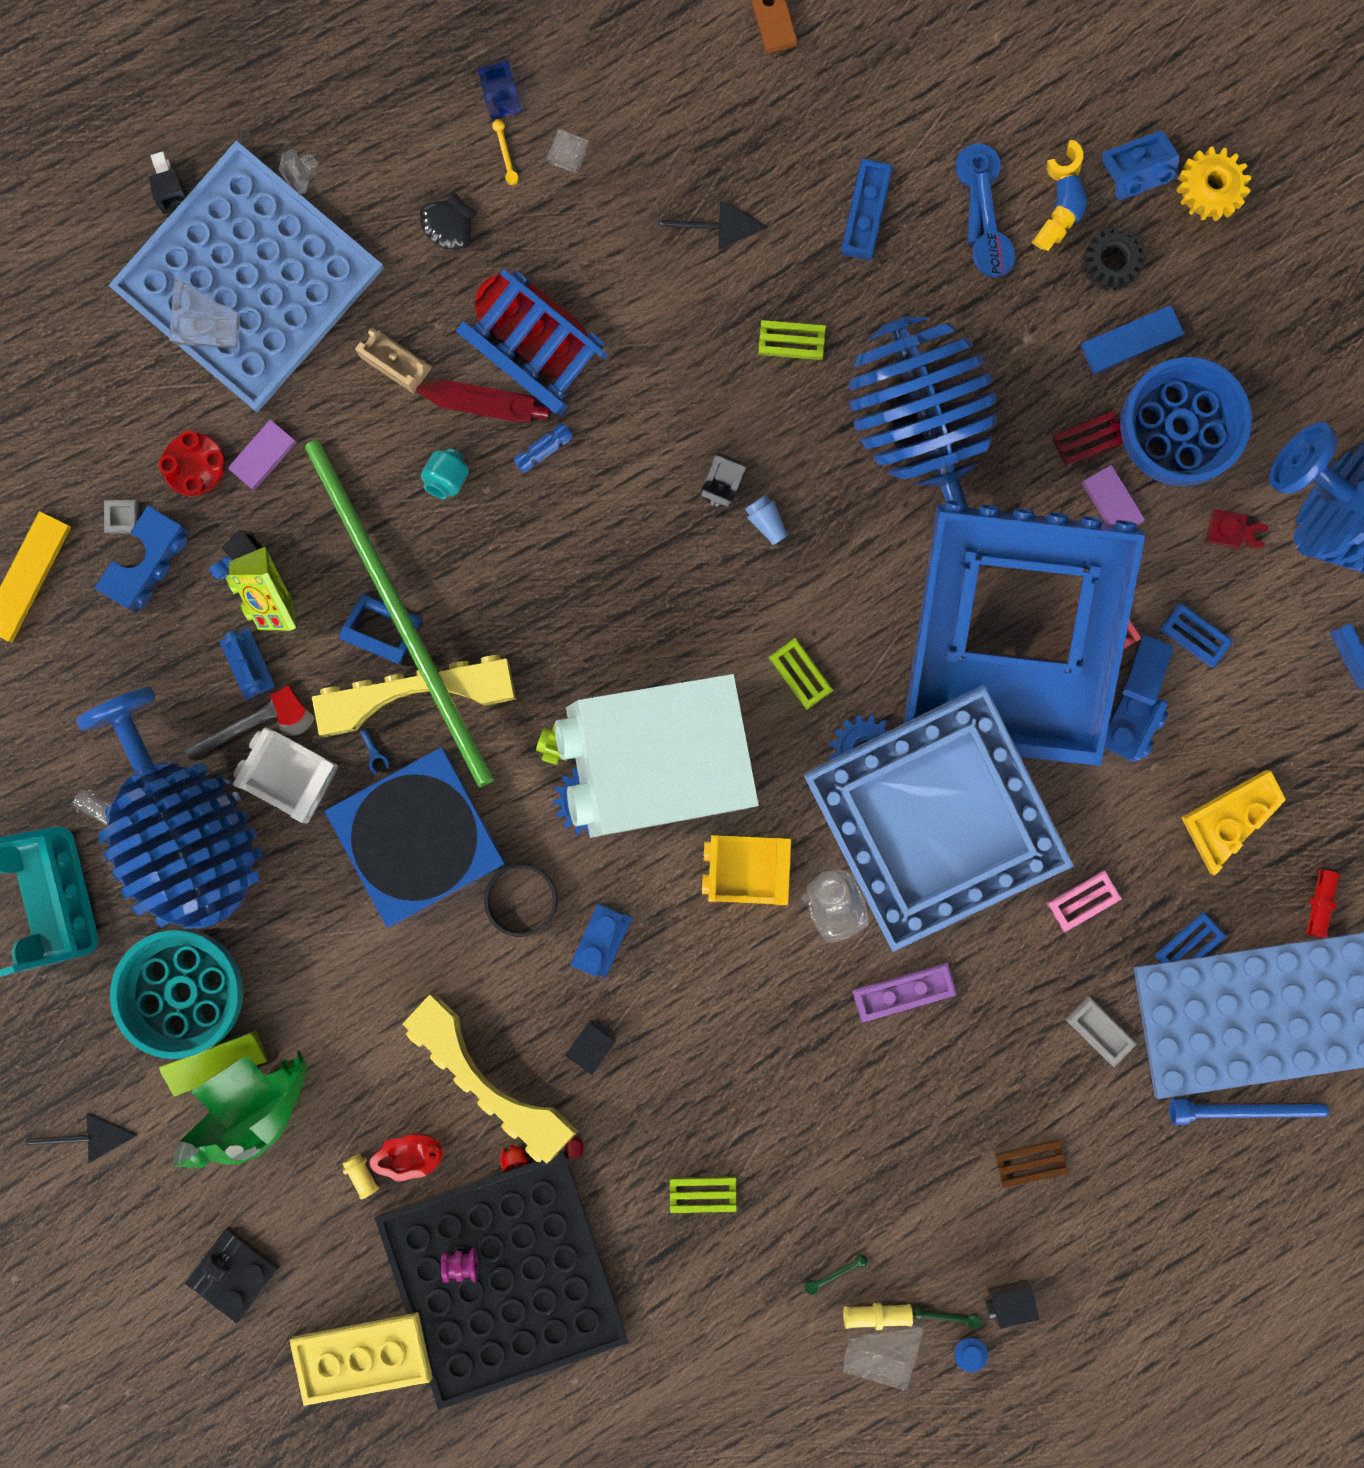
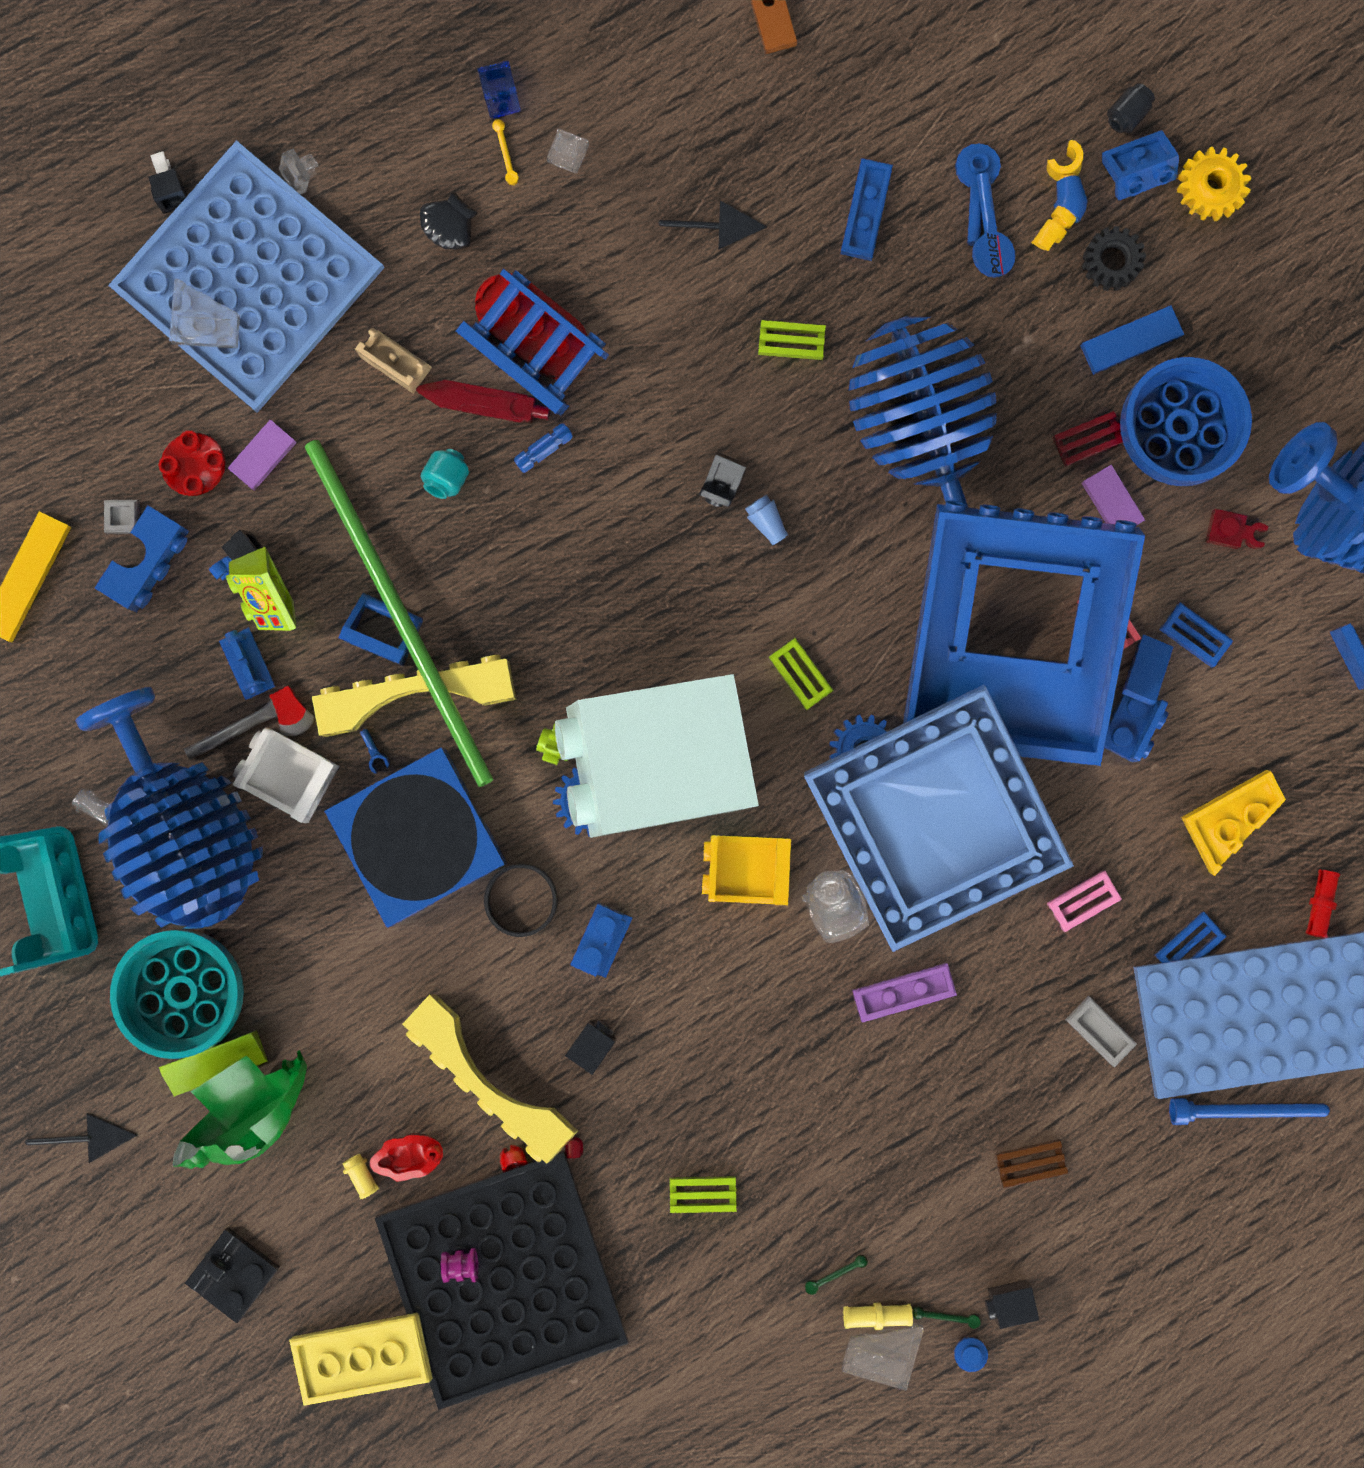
none -> black brick [1107,83,1155,133]

